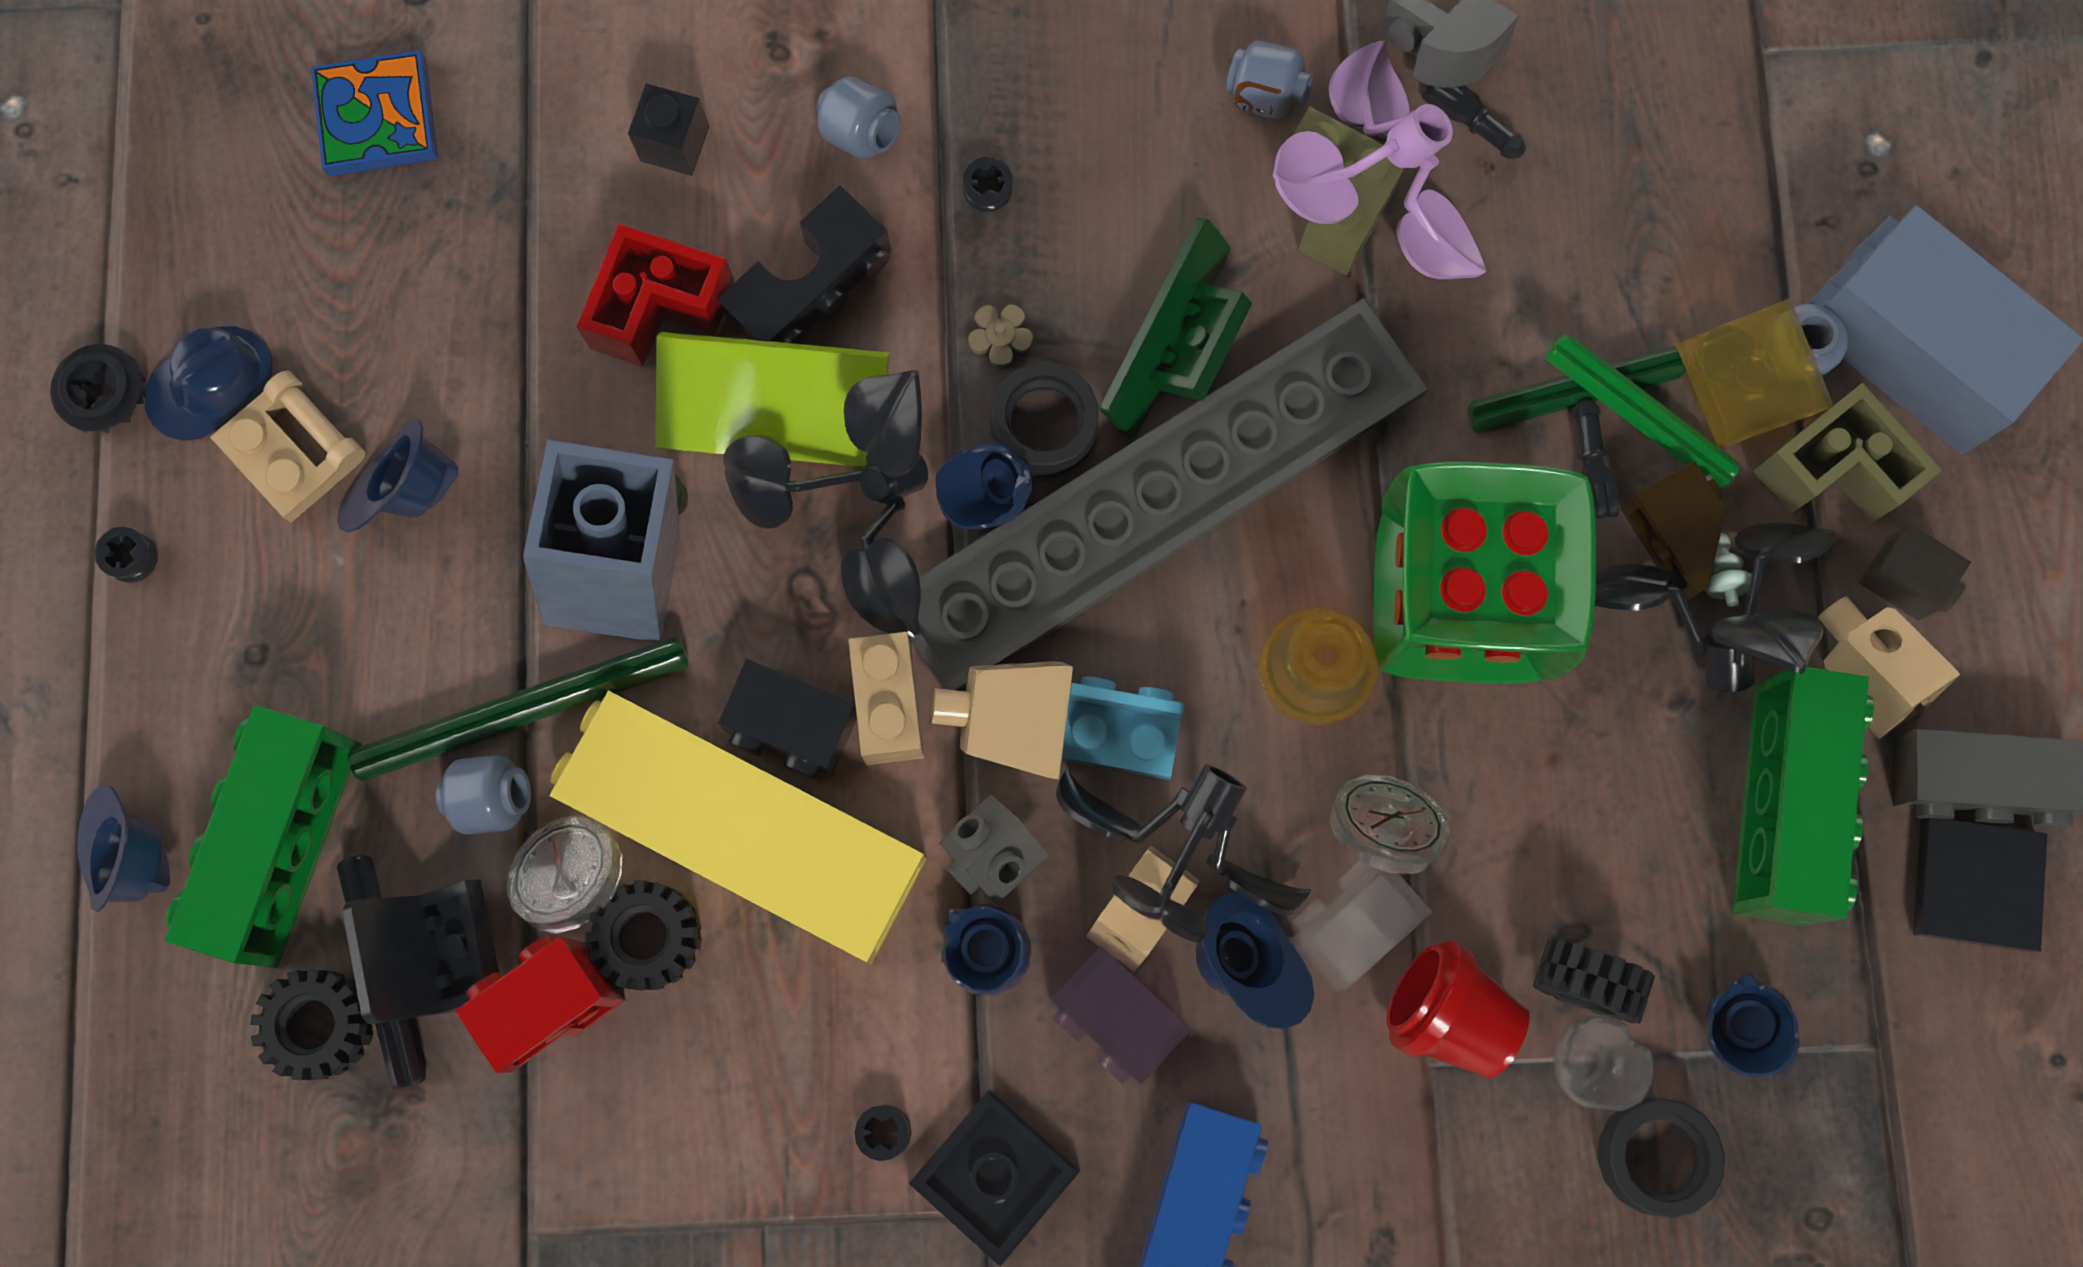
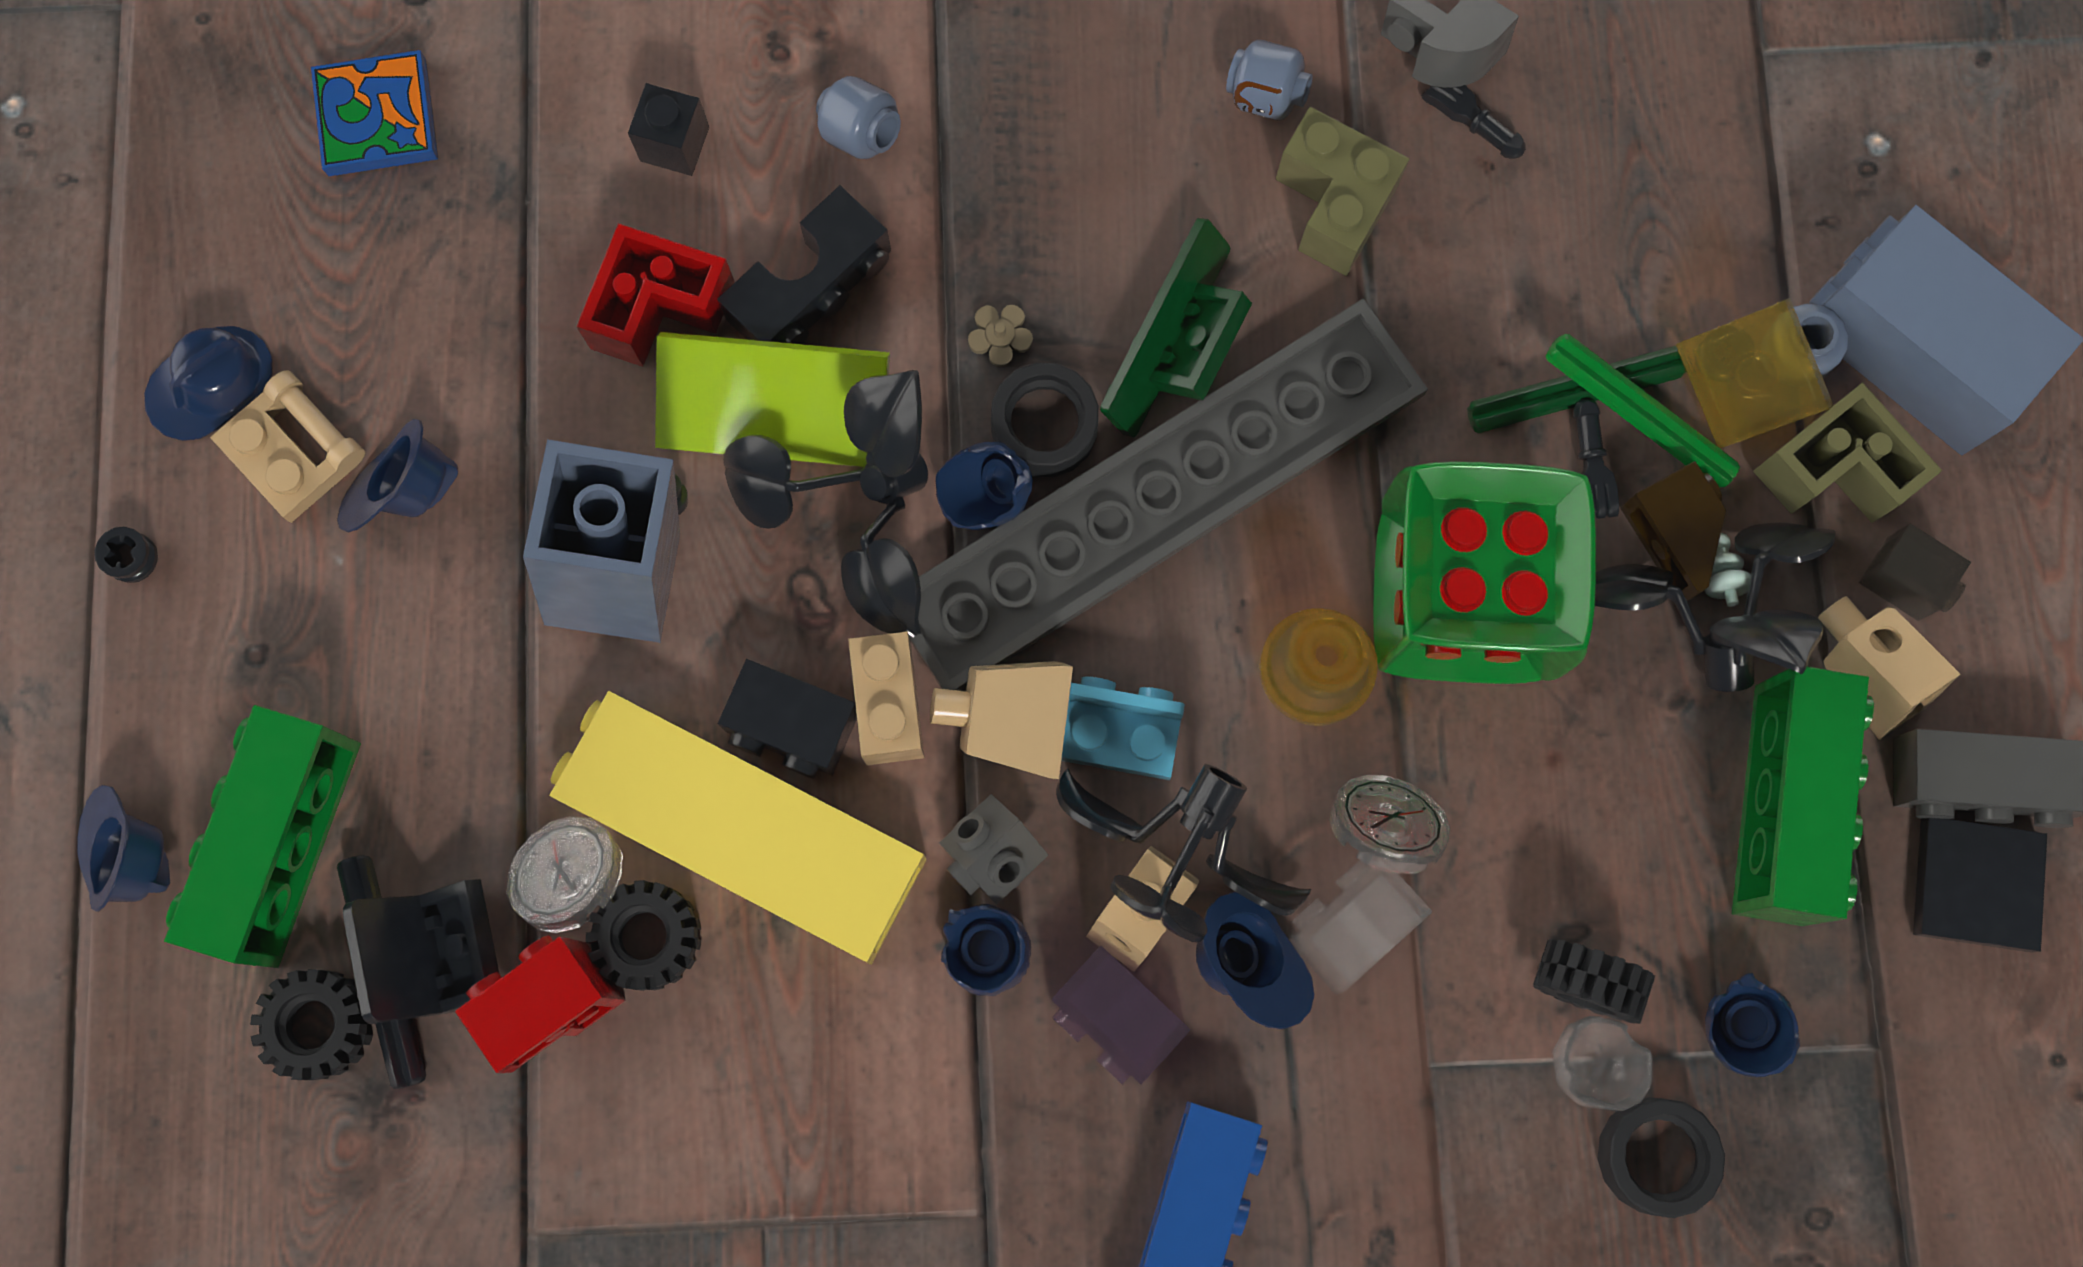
black gear [50,344,146,433] -> none
dark green axle [348,637,689,781] -> none
sand blue head [436,755,531,835] -> none
black bush [854,1105,912,1161] -> none
black tile [909,1089,1080,1267] -> none
black bush [963,156,1013,212] -> none
lavender plant [1273,40,1487,279] -> none
red piece [1386,940,1530,1079] -> none

